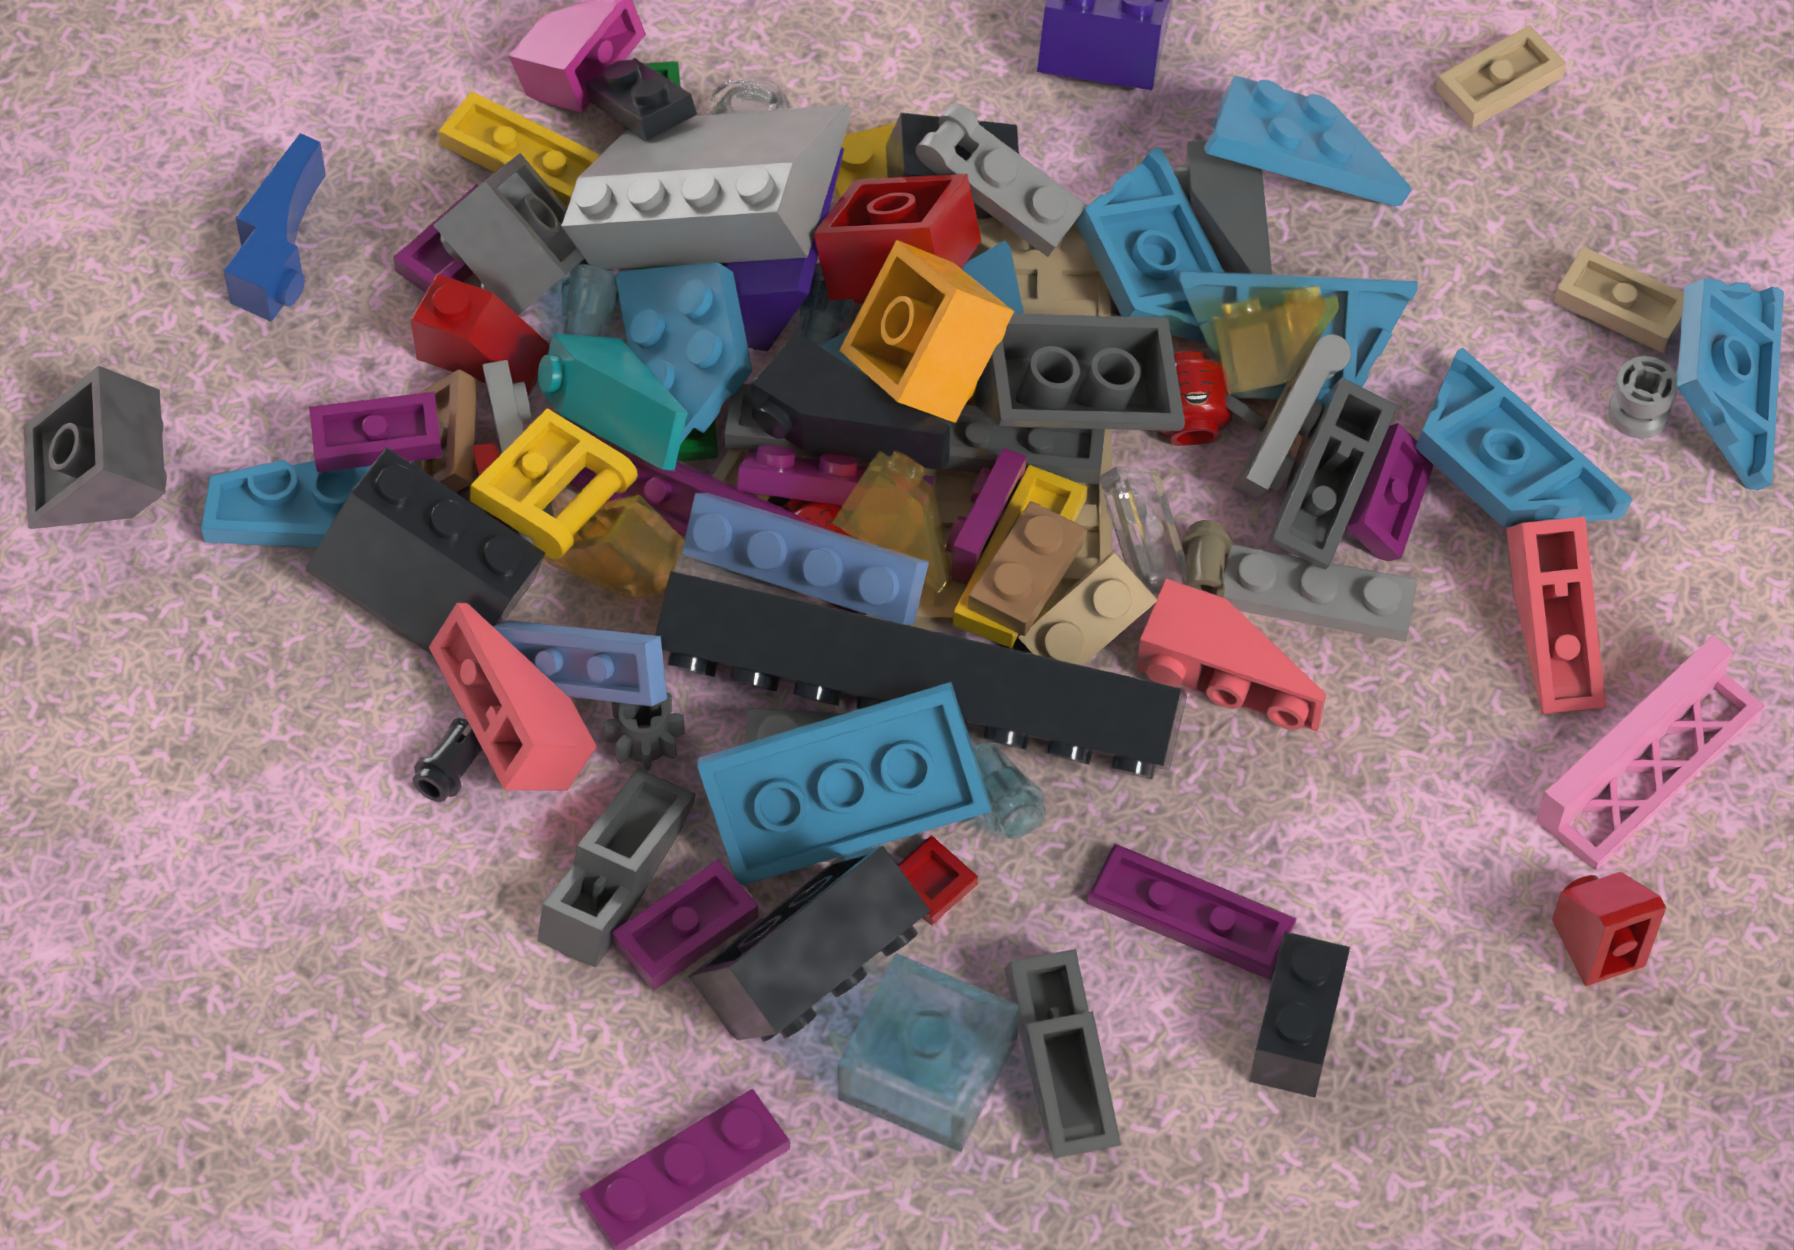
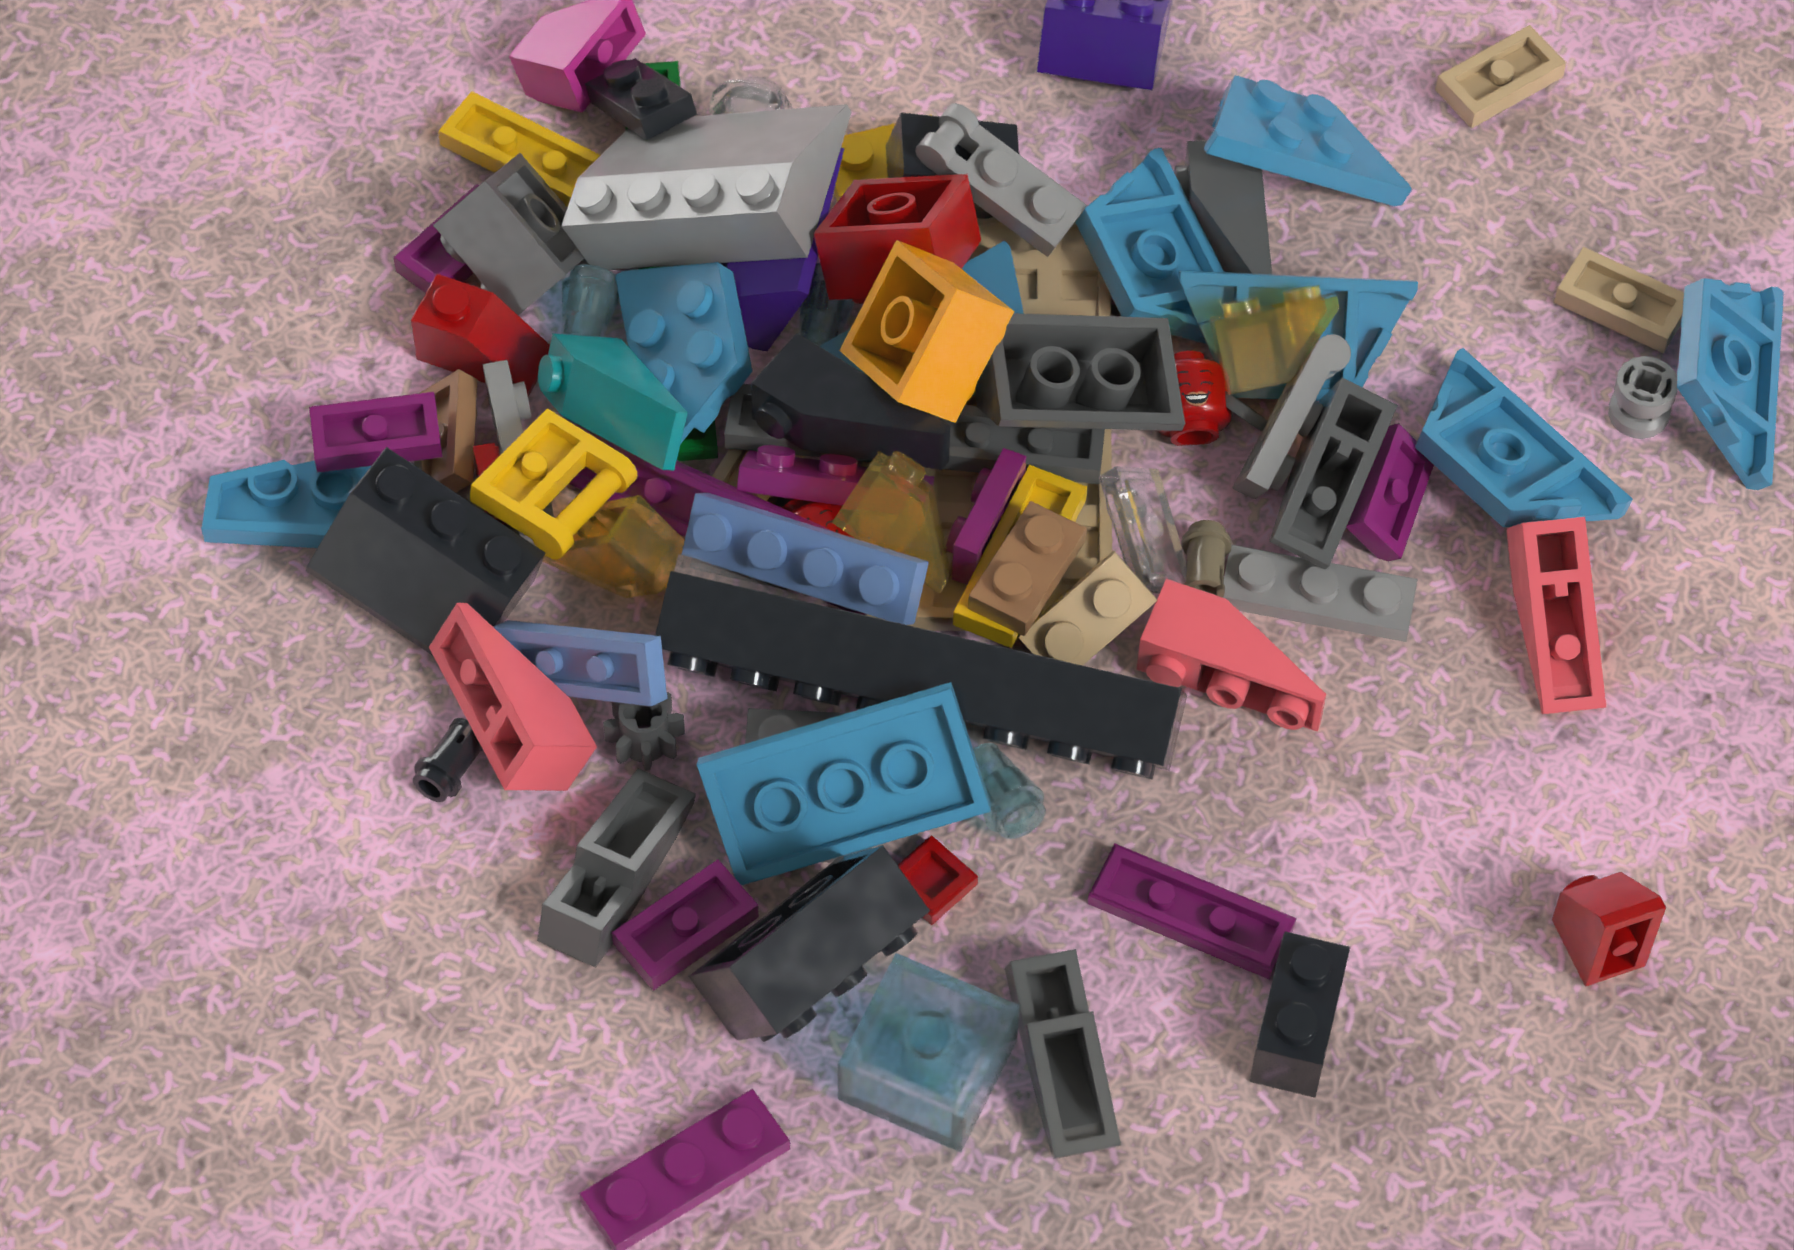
flat silver slope [24,365,167,529] -> none
blue slope [223,133,326,322] -> none
bright pink fence [1536,635,1765,870] -> none

